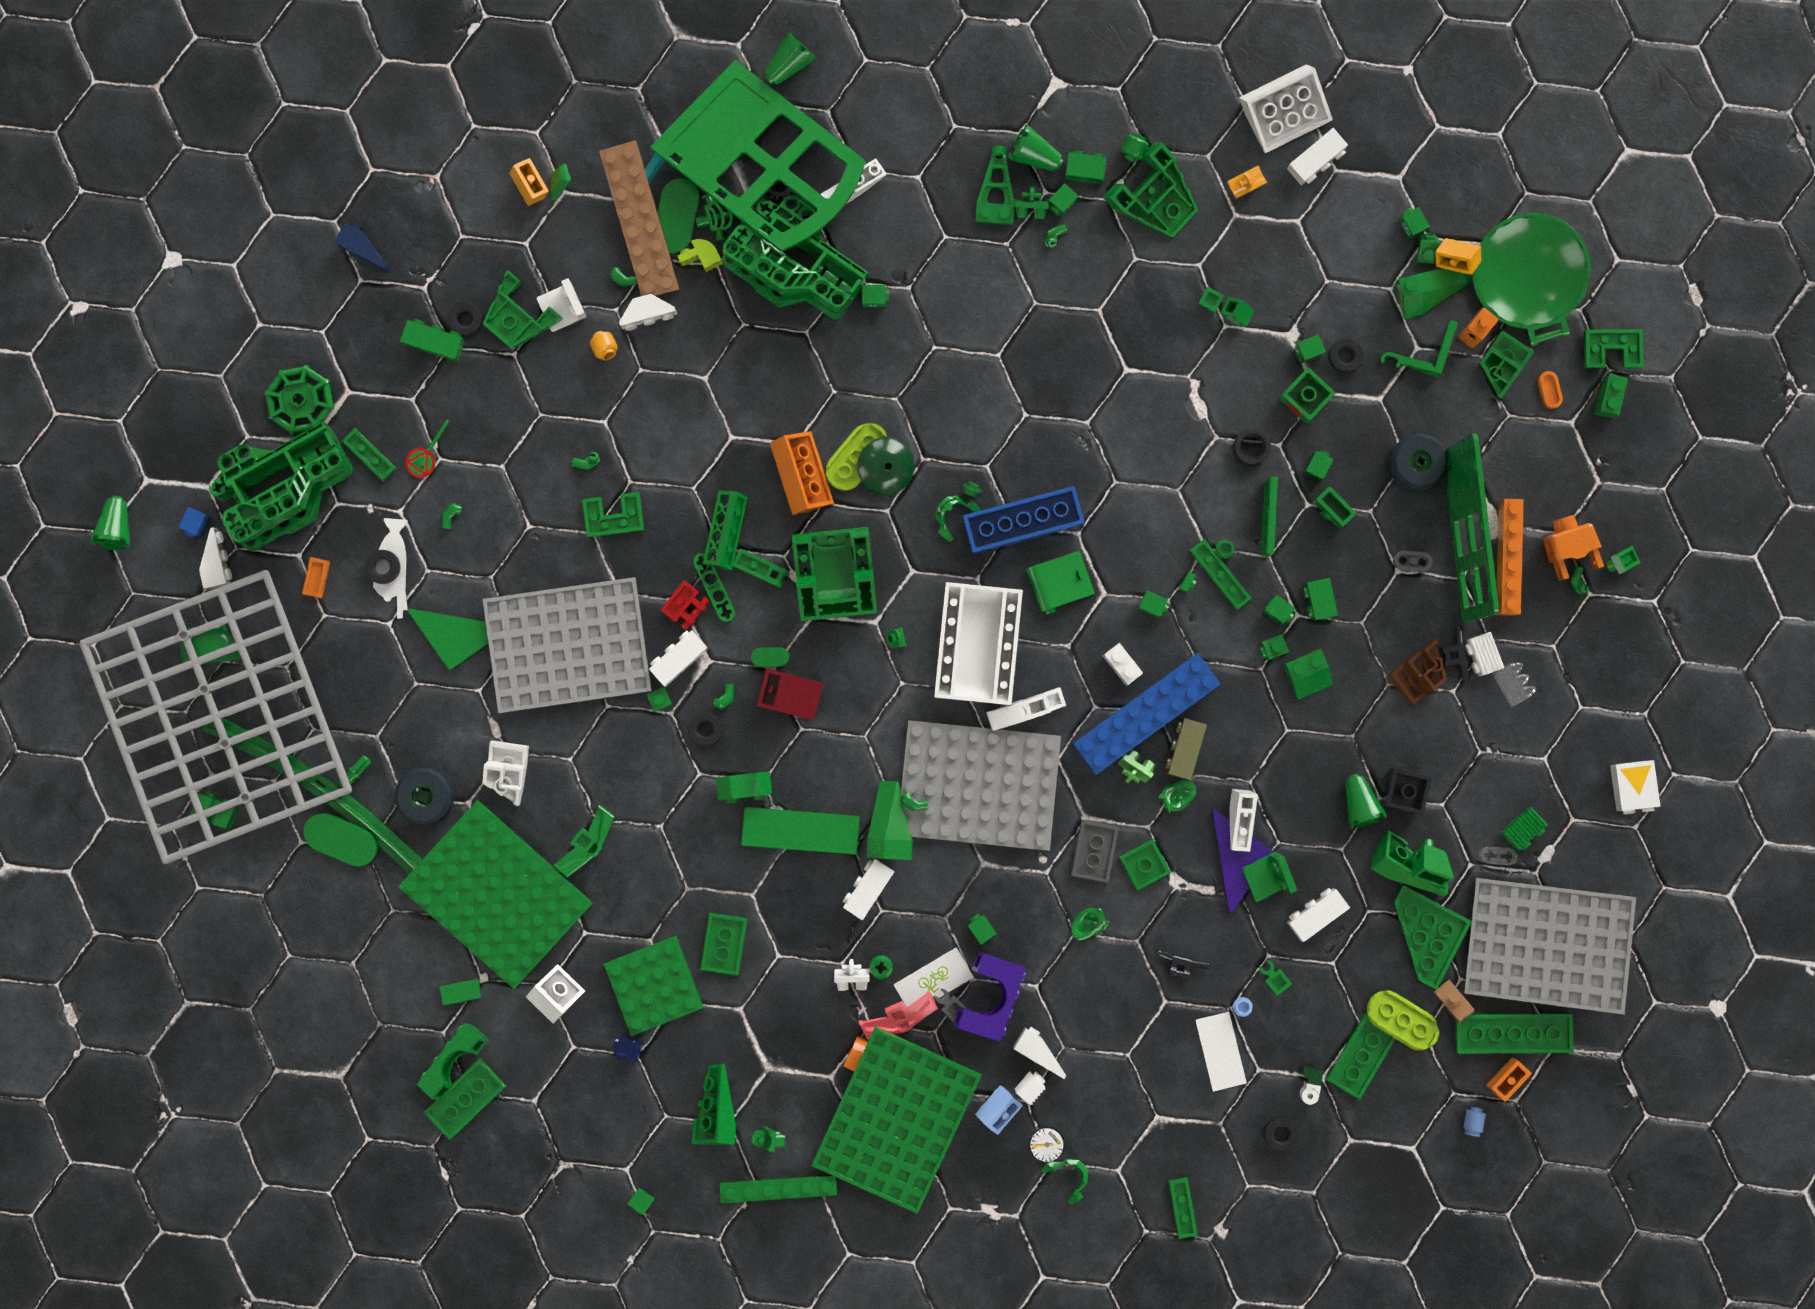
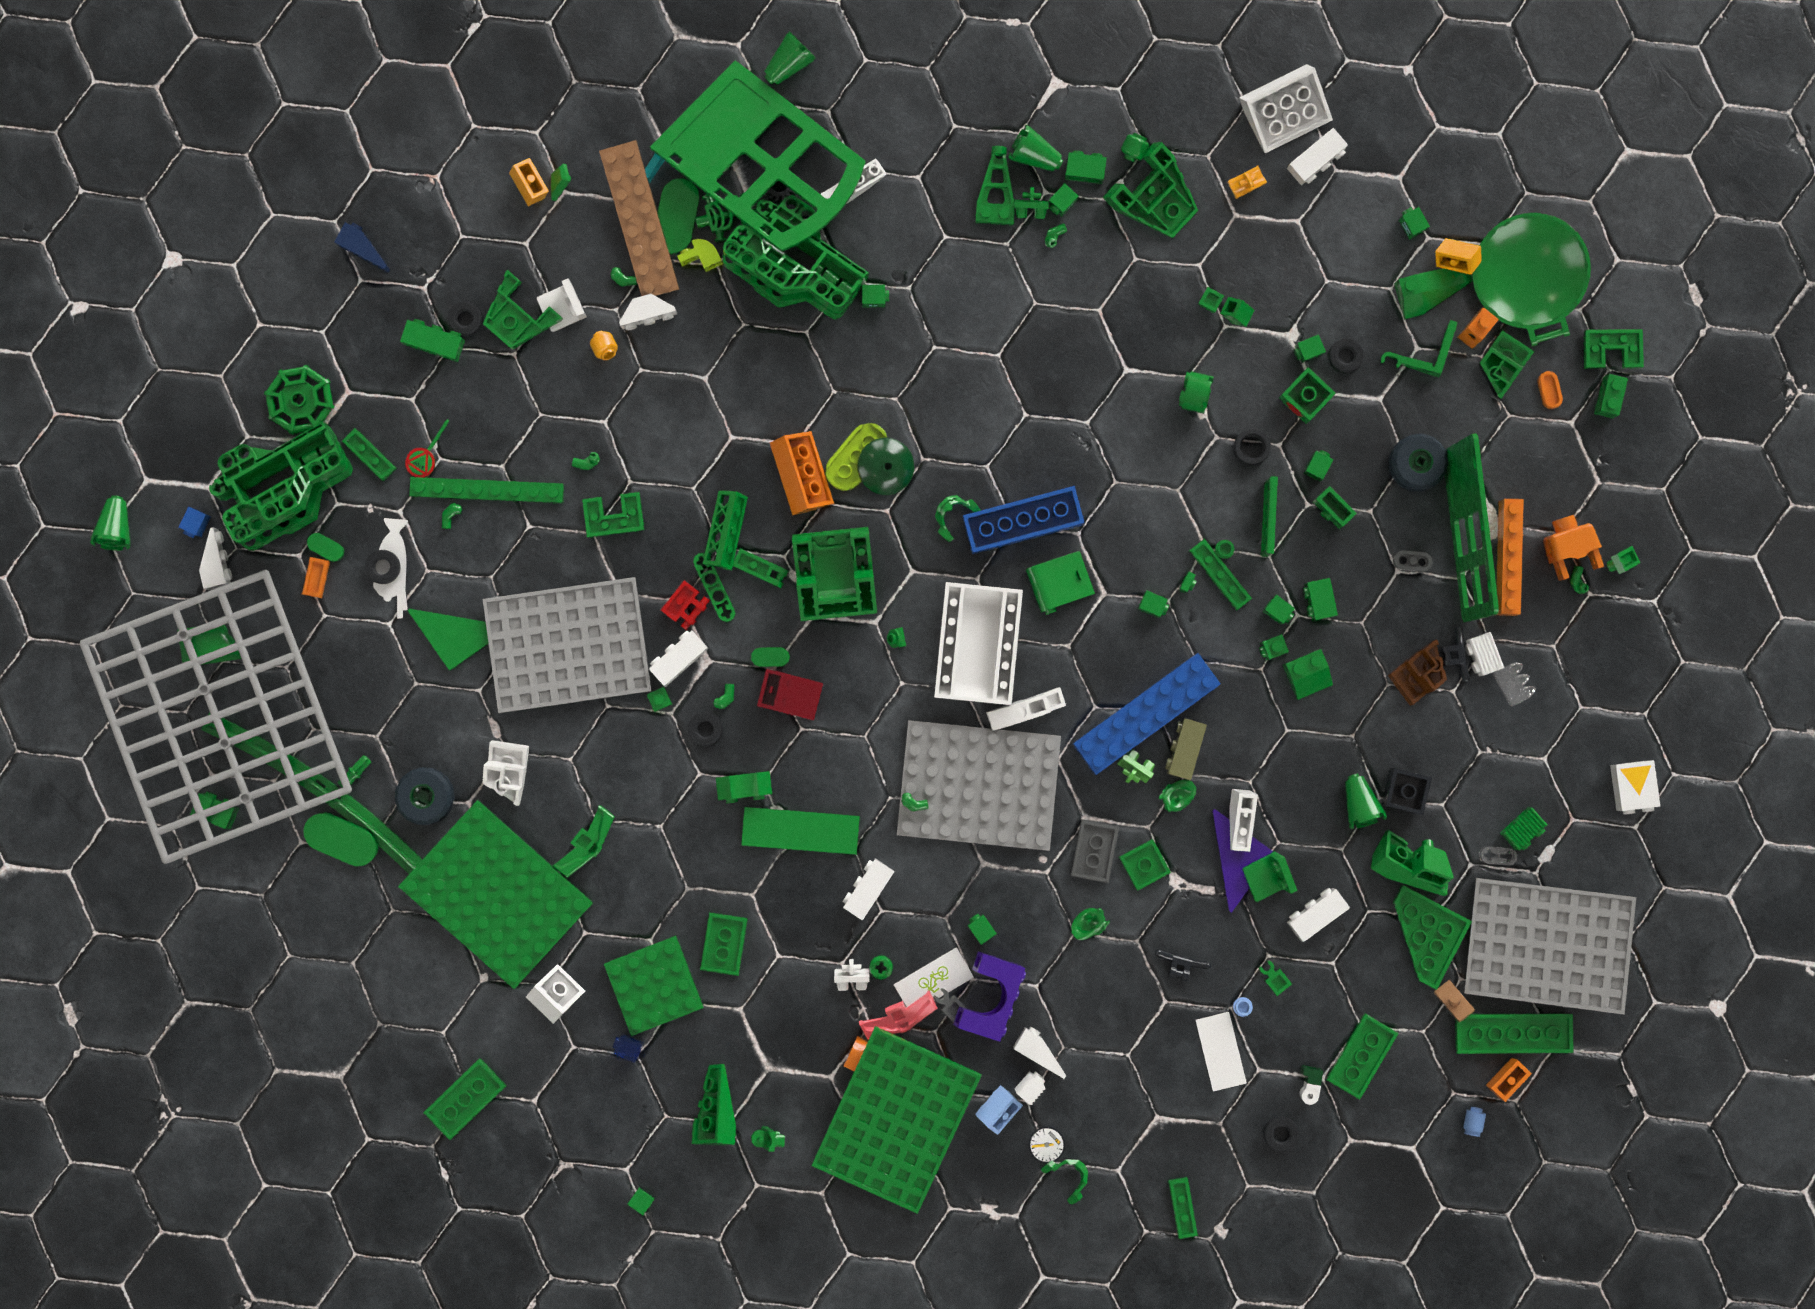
green arch [417,1022,489,1101] -> none
green tile [439,978,482,1005] -> none
green plate [720,1175,837,1203] -> none
green wedge [867,781,913,860] -> none
green plate [963,482,982,497] -> none
white brick [1103,643,1143,686] -> none
lime tile [1367,991,1439,1050] -> none
green bracket [1416,233,1440,264] -> none
none -> green tile [307,533,344,562]
none -> green plate [409,477,564,503]
none -> green brick [1179,371,1214,414]

